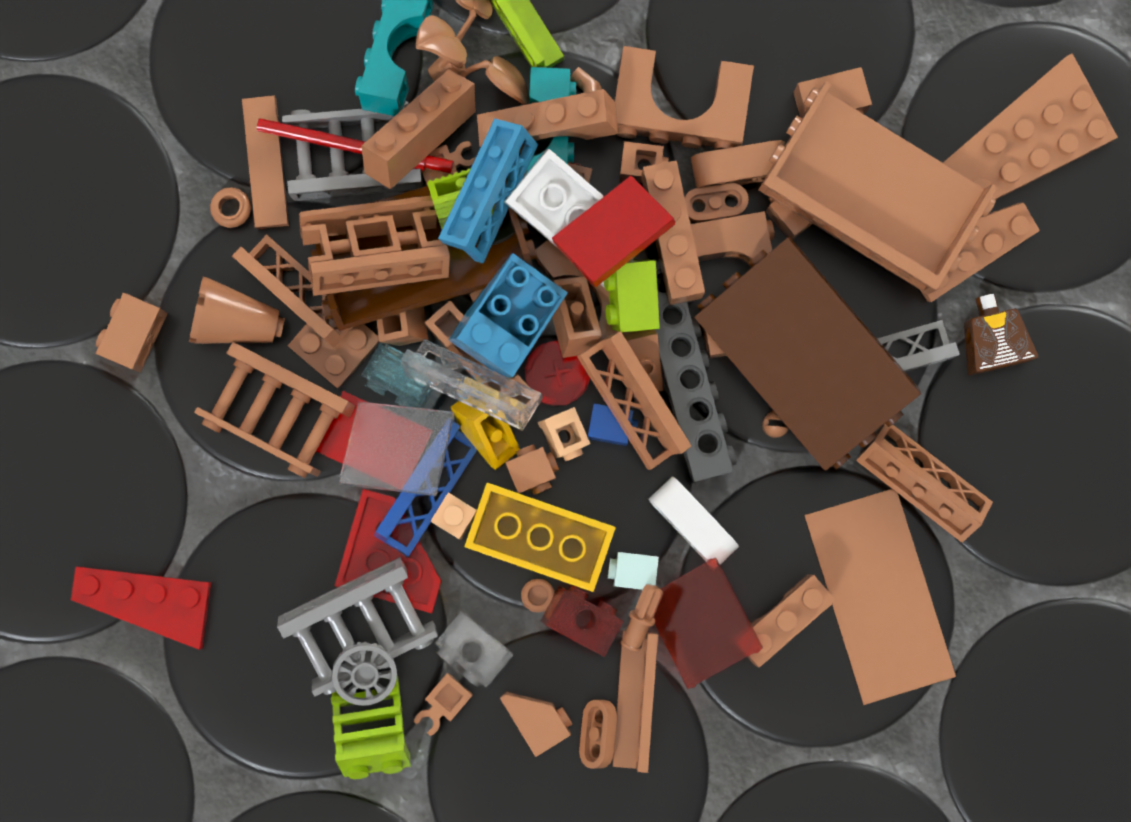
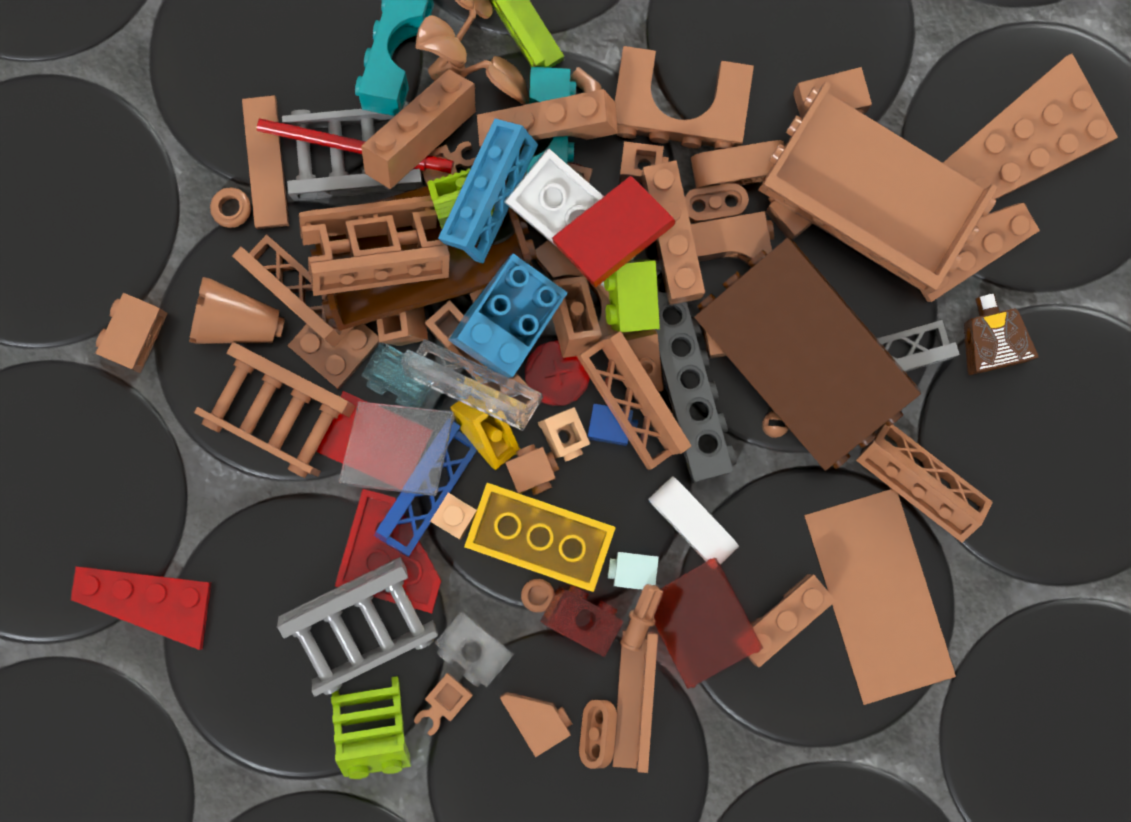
light grey wheel [332,642,397,705] -> none

